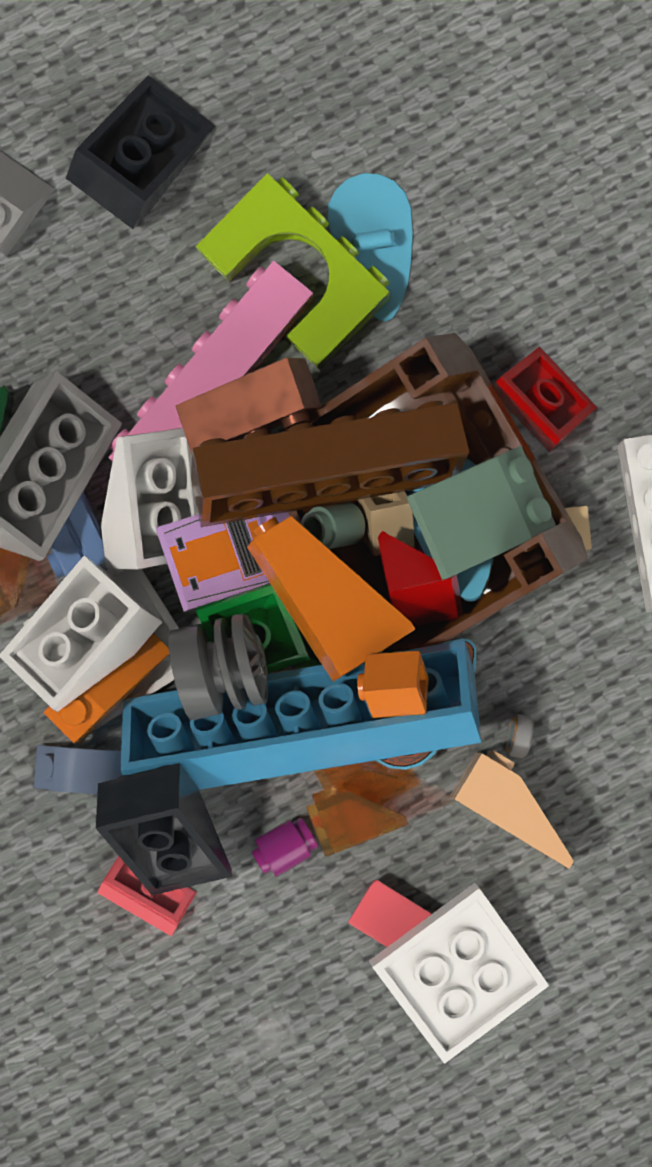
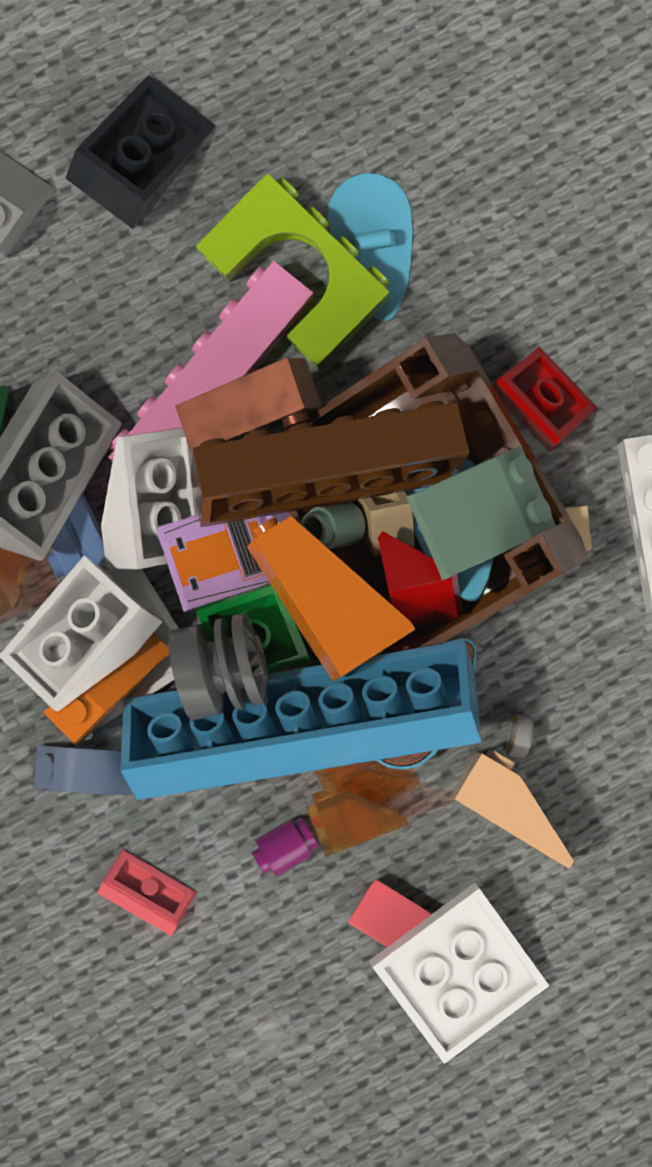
black slope [96,763,232,895] -> none
orange brick [357,651,429,718] -> none

